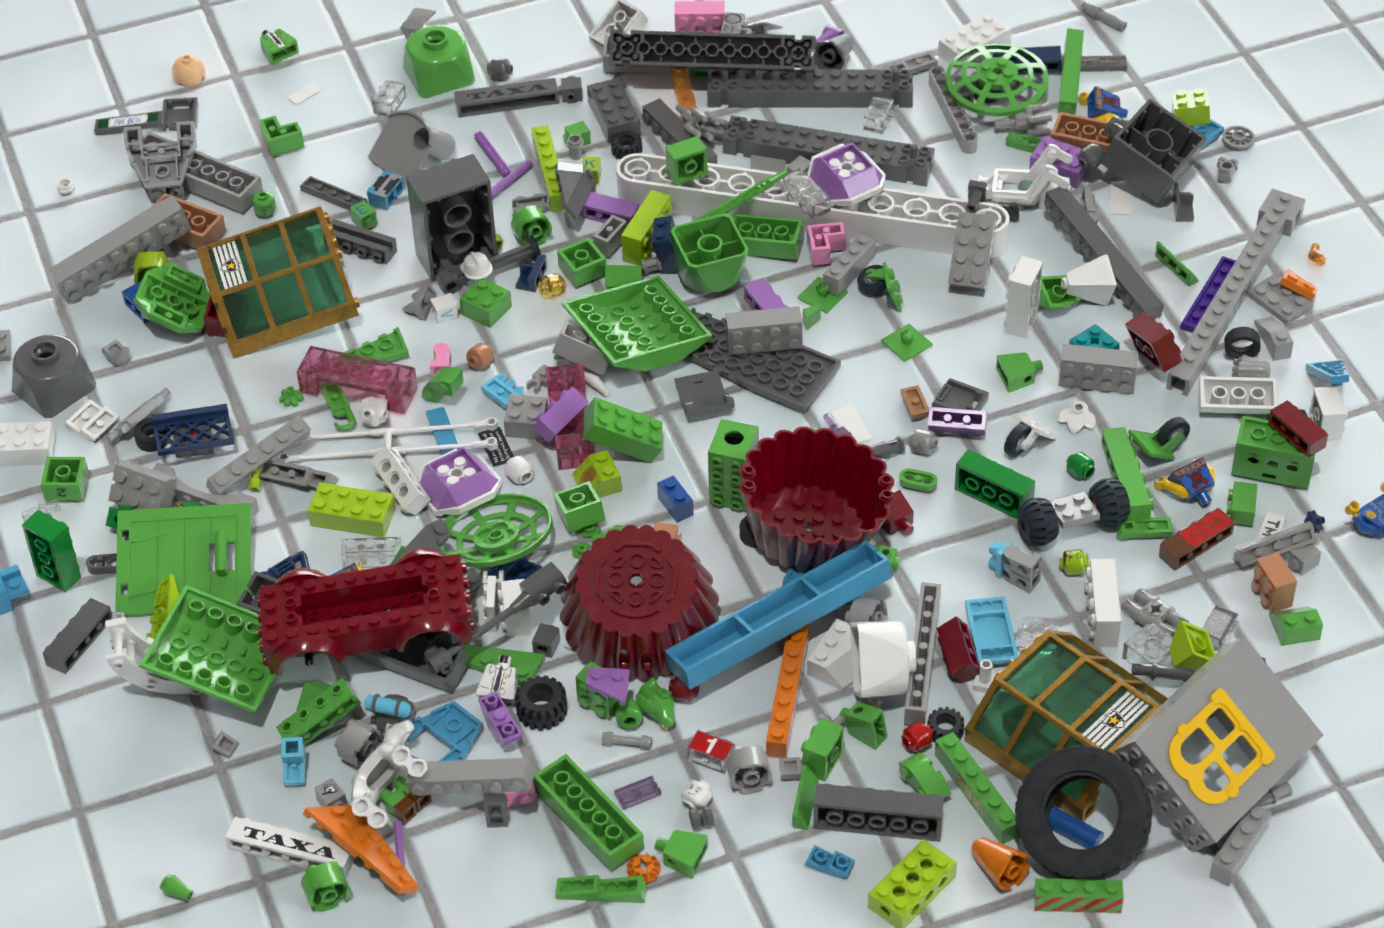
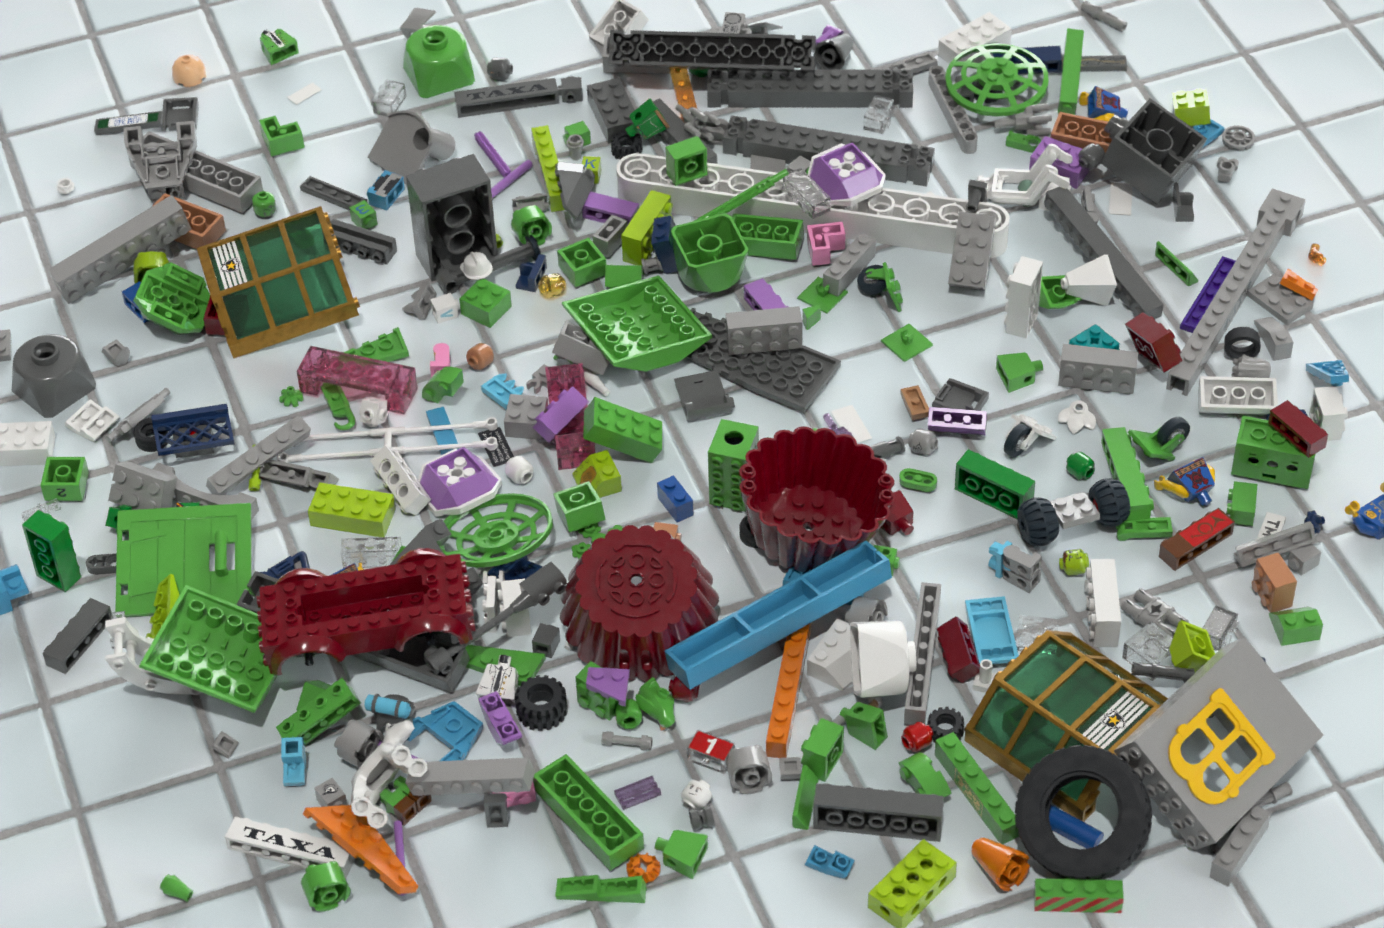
bright pink brick [674,1,725,33] -> none
black wheel [999,202,1020,220] -> none
none -> green torso [625,98,669,139]

